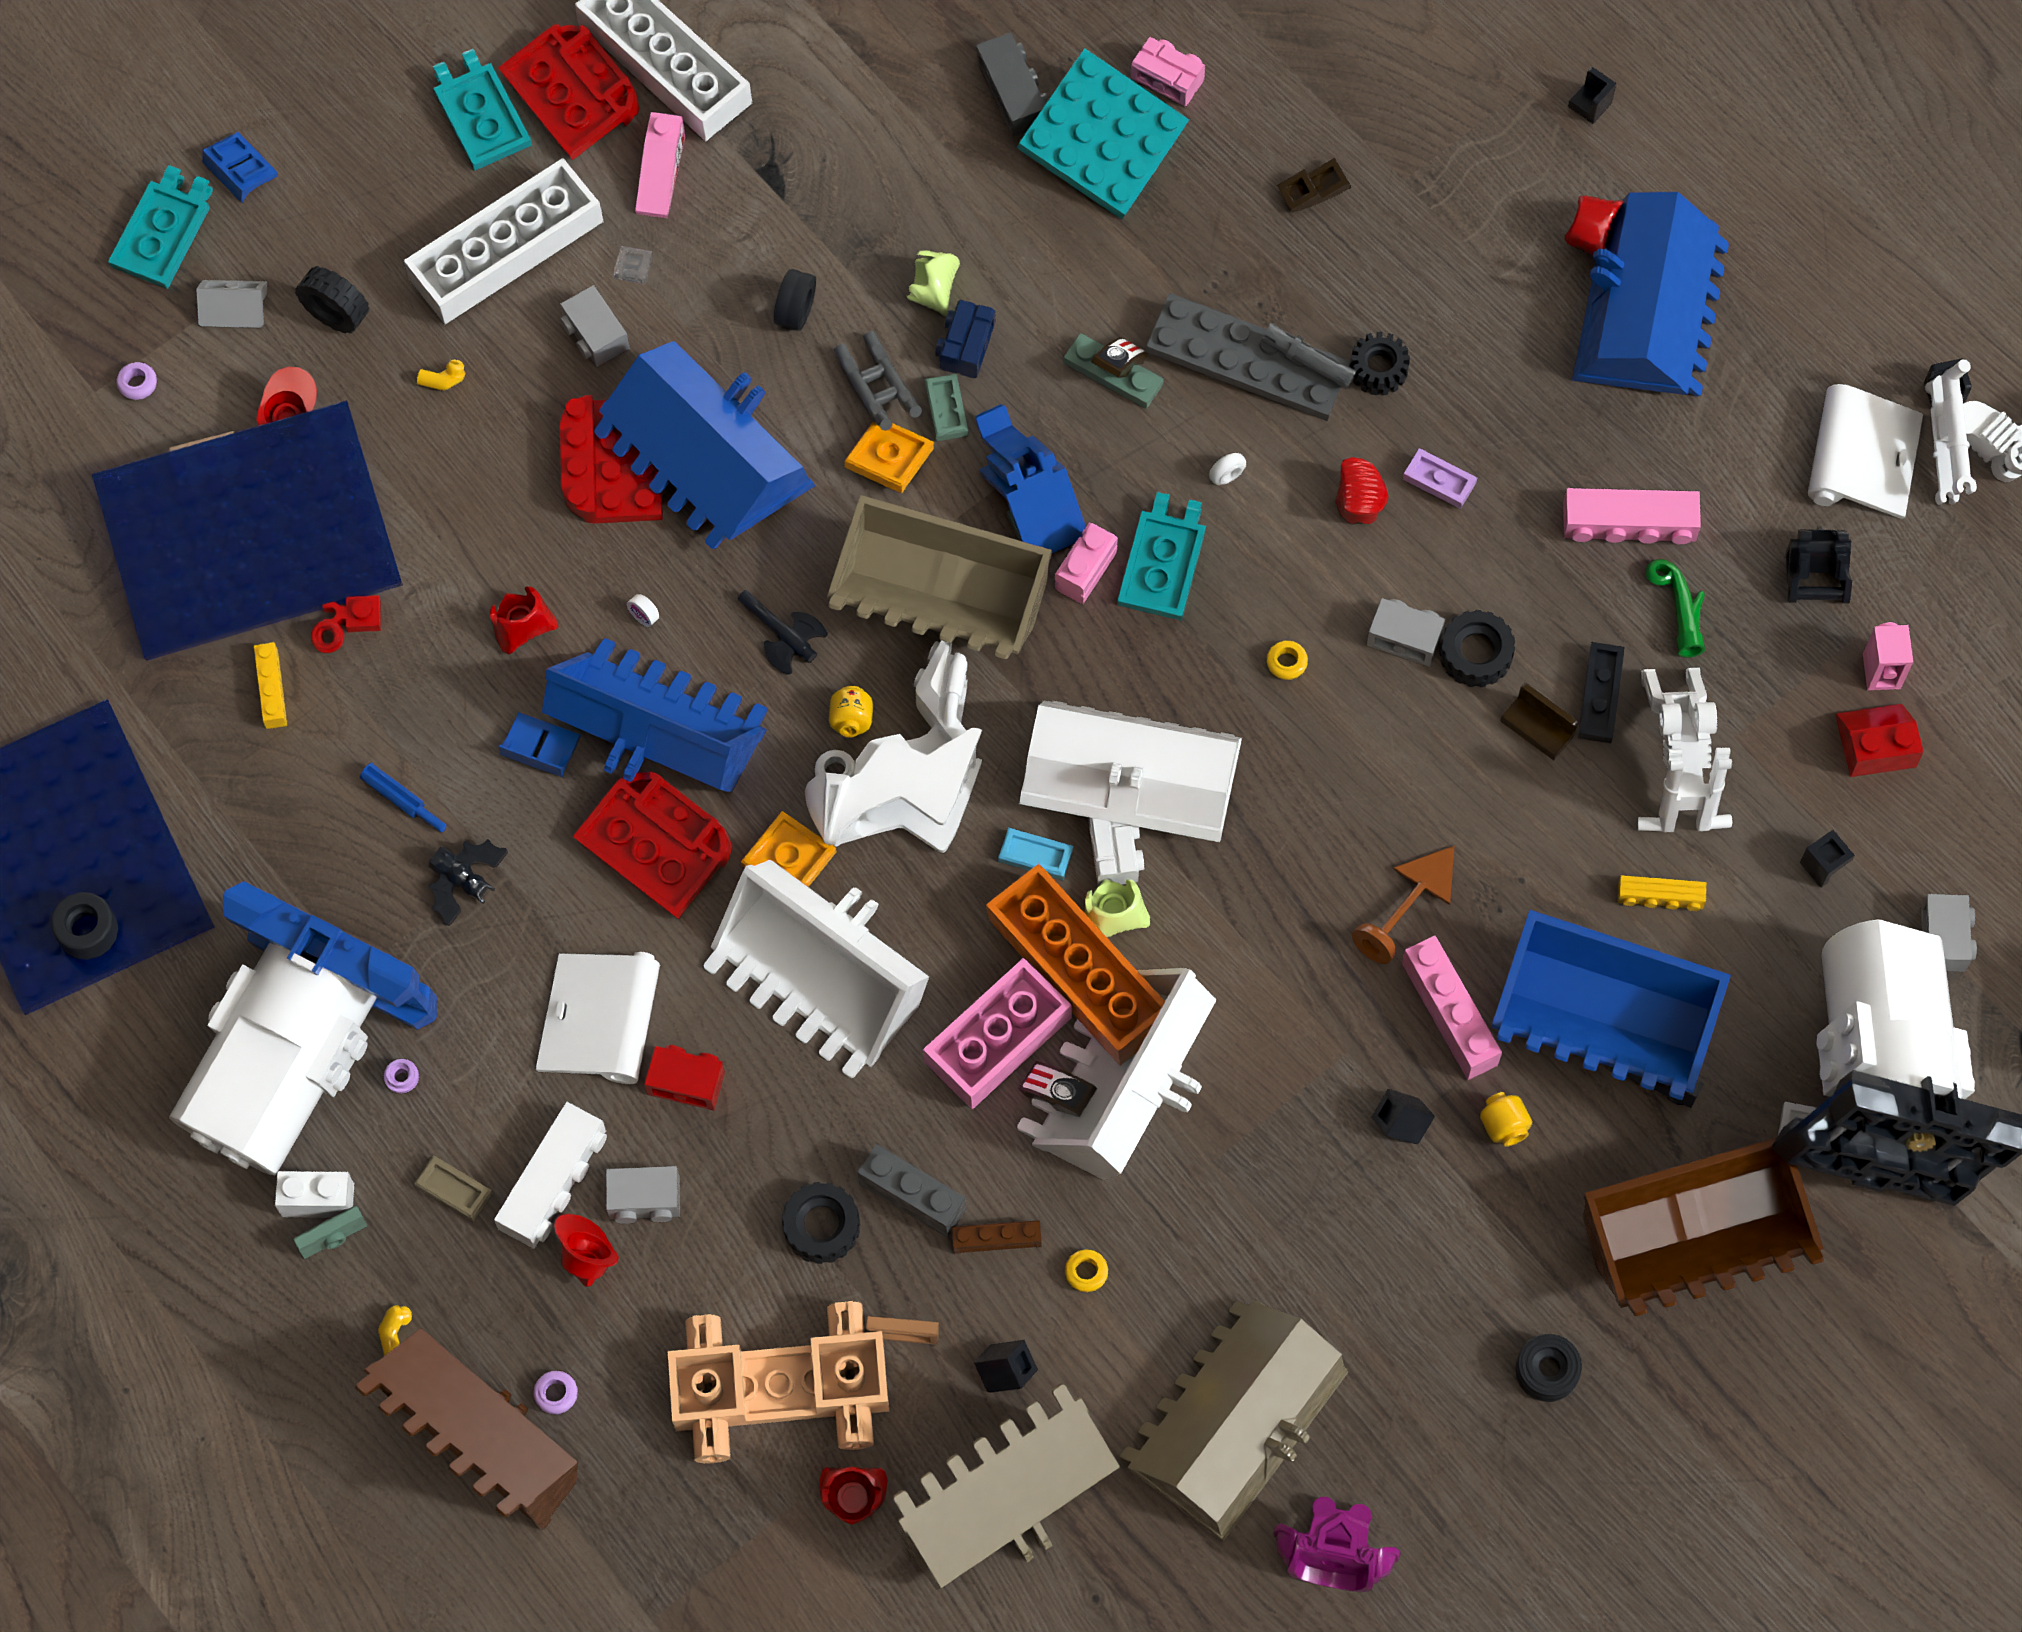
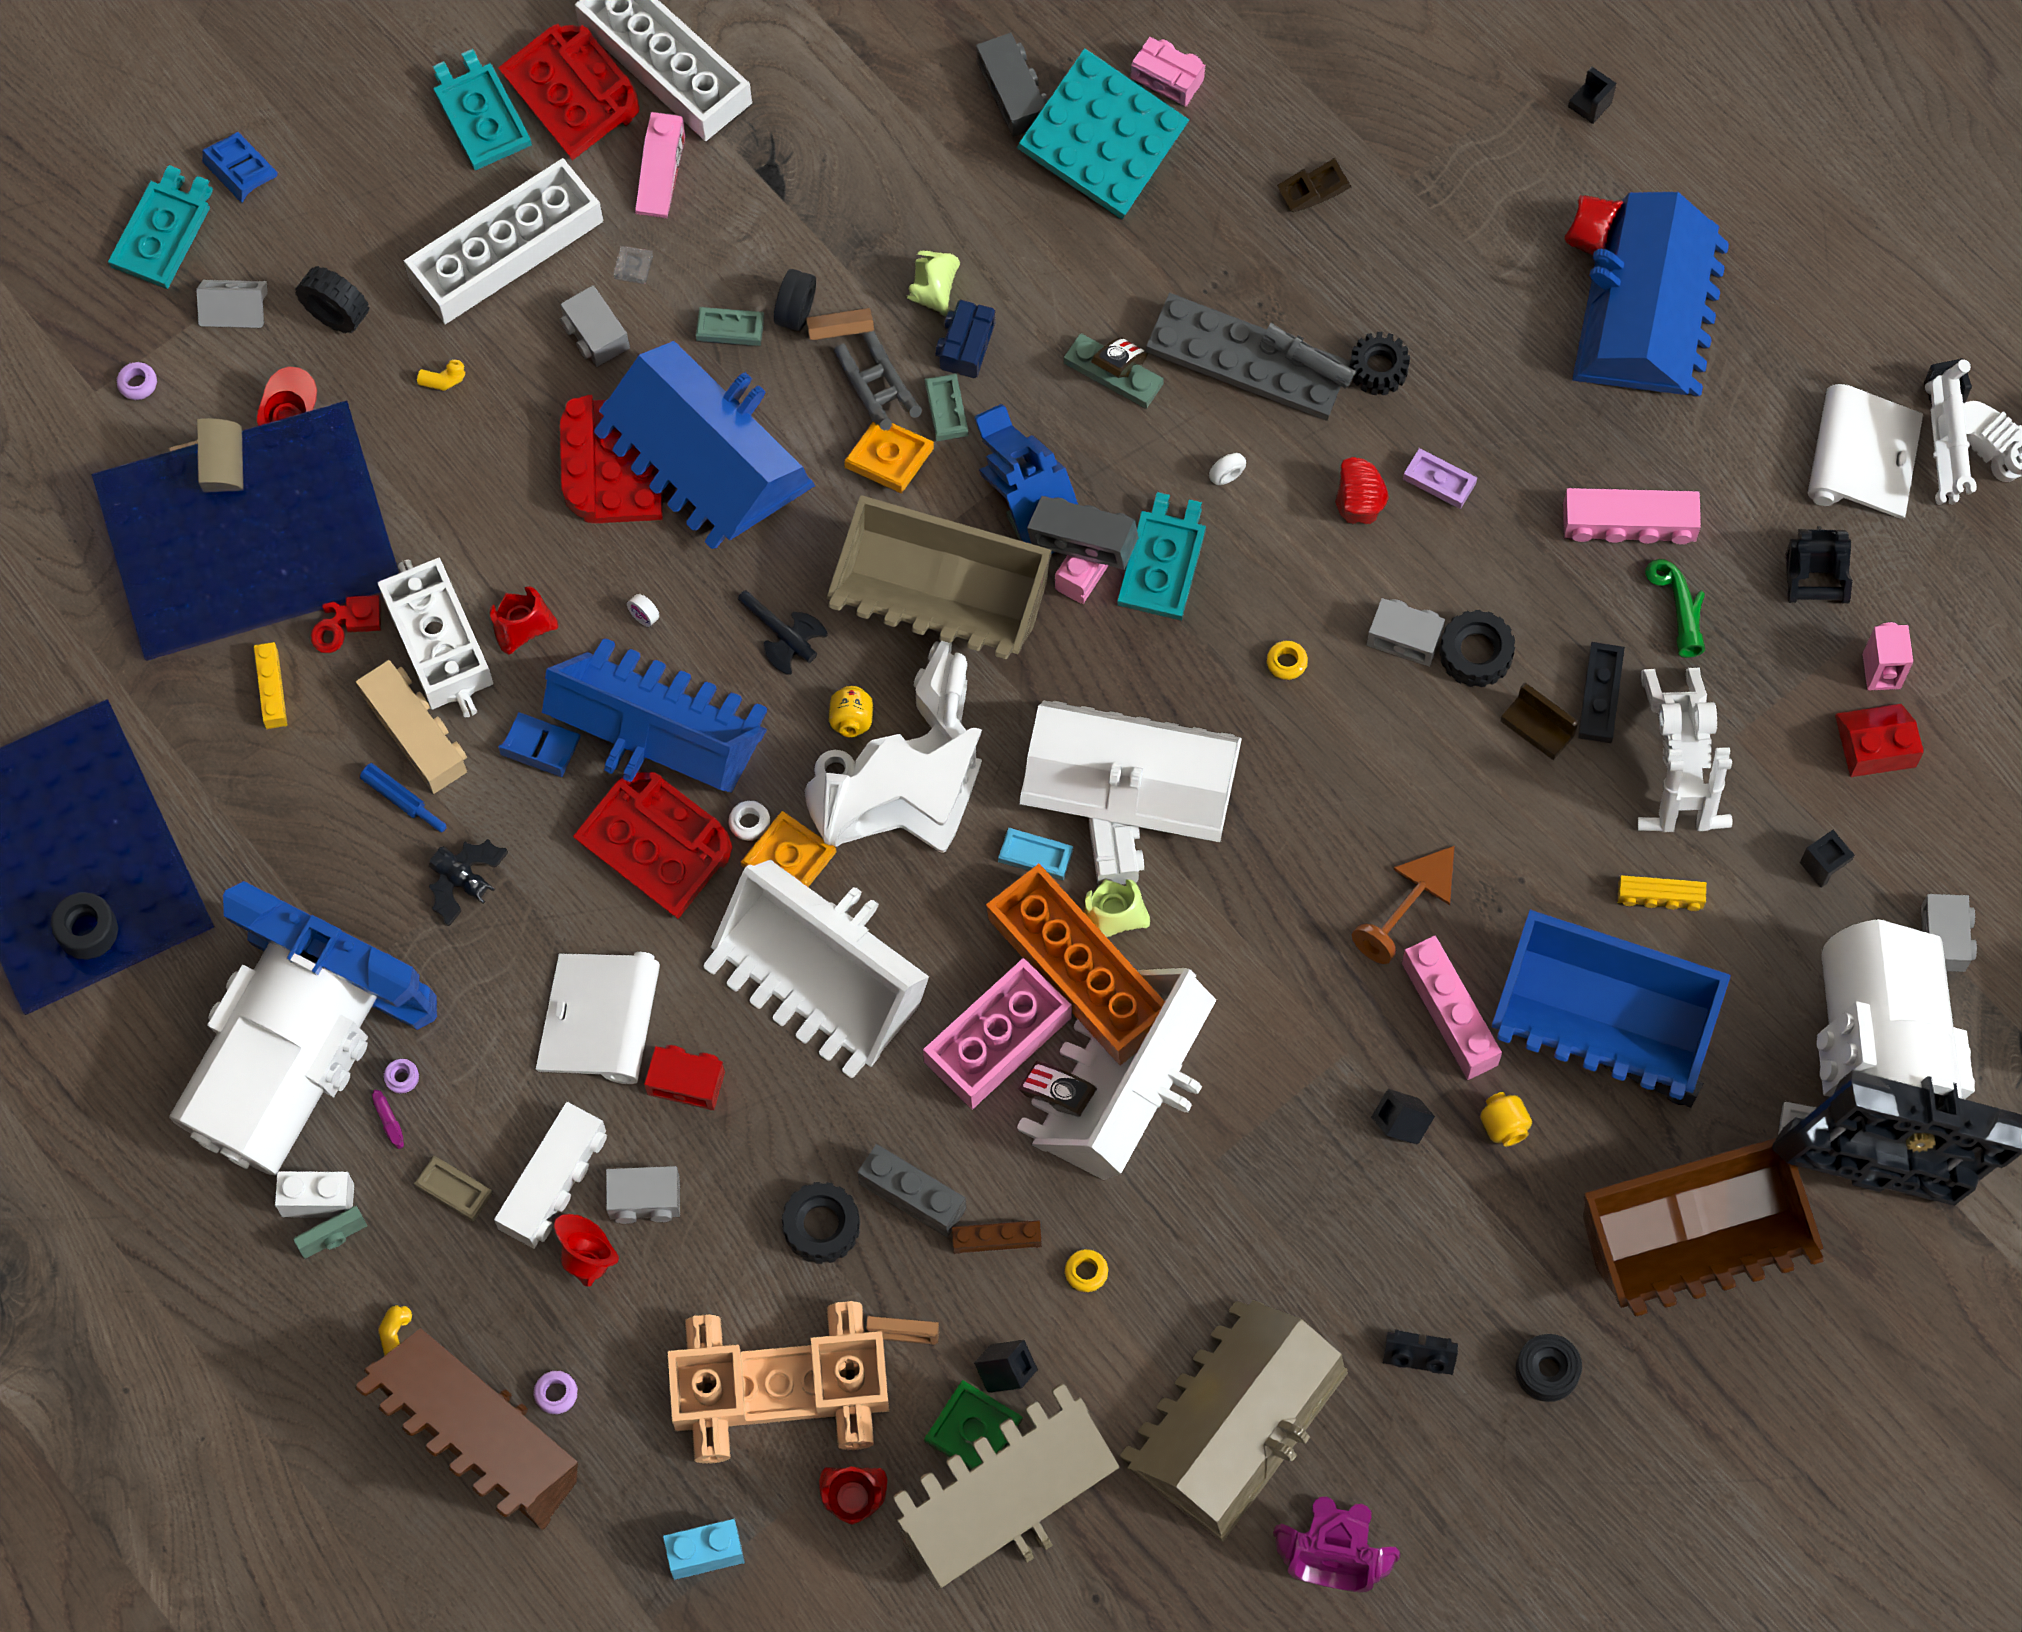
none -> dark tan brick [197,419,243,492]
none -> tan brick [356,660,467,794]
none -> magenta piece [371,1089,404,1149]
none -> white brick [377,557,494,717]
none -> medium azure brick [663,1519,745,1580]
none -> sand green plate [696,307,764,346]
none -> white piece [728,801,770,841]
none -> medium nougat tile [806,308,874,340]
none -> green tile [924,1380,1023,1471]
none -> dark grey brick [1027,496,1139,570]
none -> black hinge [1383,1329,1458,1375]

